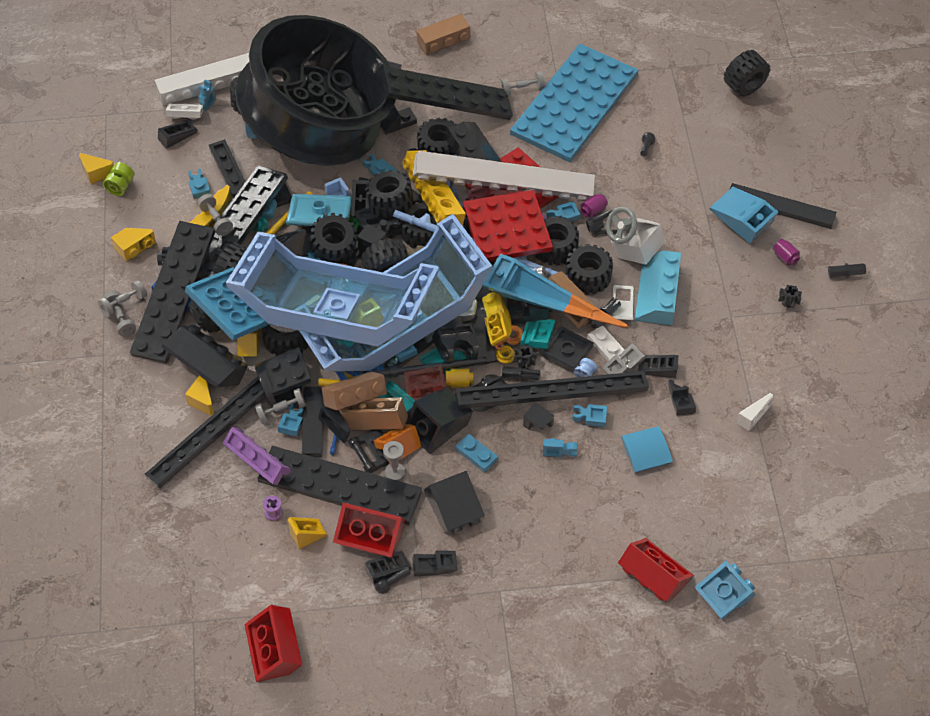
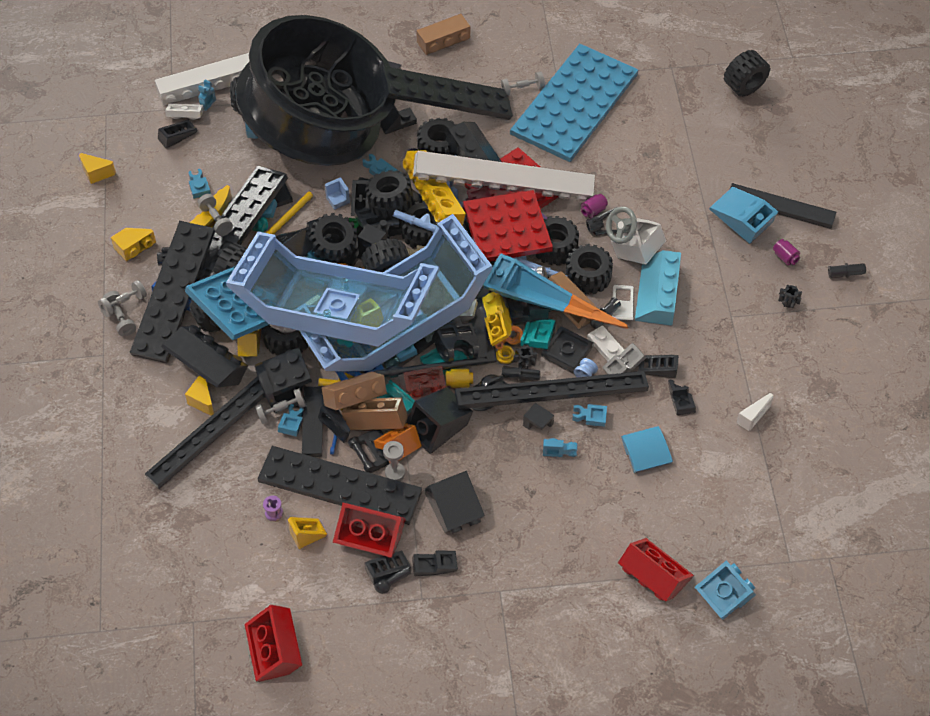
lime wheel [103,162,135,196] -> none
black plate [208,139,246,199] -> none
medium lavender hinge [223,427,291,485] -> none
medium azure piece [286,194,352,226] -> none
dark azure plate [455,433,498,473] -> none
dark azure plate [546,201,581,221] -> none
black bar [640,132,656,157] -> none

